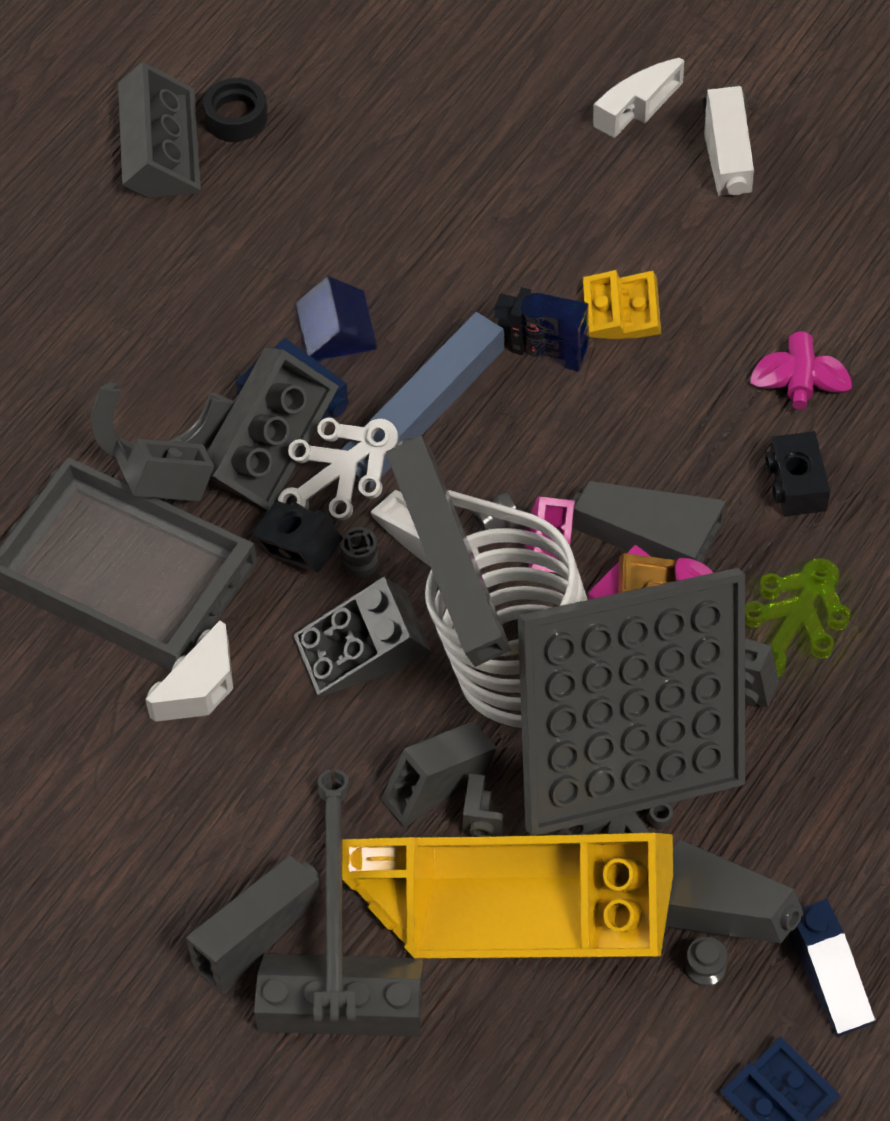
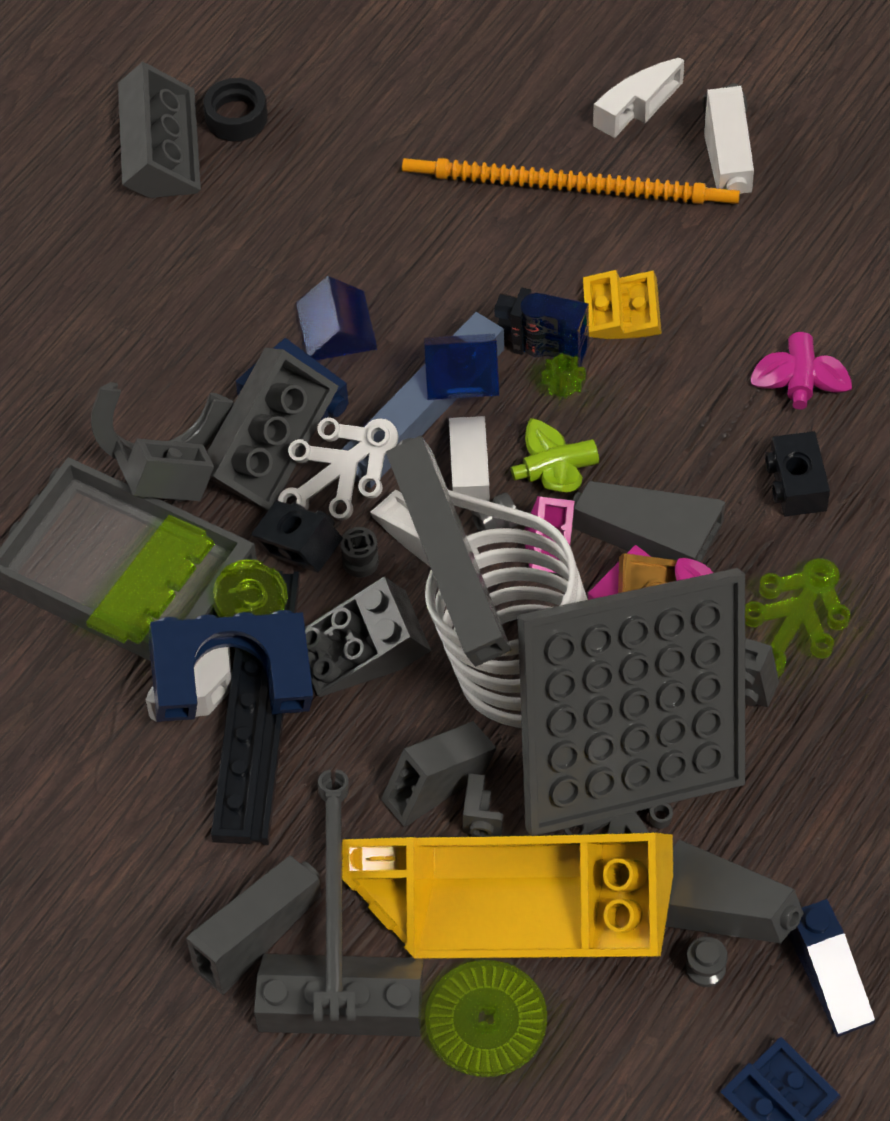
none -> clear neon green windscreen [86,515,215,644]
none -> dark blue arch [149,610,313,722]
none -> black plate [211,570,300,845]
none -> clear neon green tile [212,559,288,617]
none -> light orange hose [402,158,740,204]
none -> clear blue slope [424,334,499,400]
none -> clear neon green piece [425,960,547,1077]
none -> white slope [449,416,490,502]
none -> lime plant [511,418,599,492]
none -> clear neon green gear [541,353,586,399]

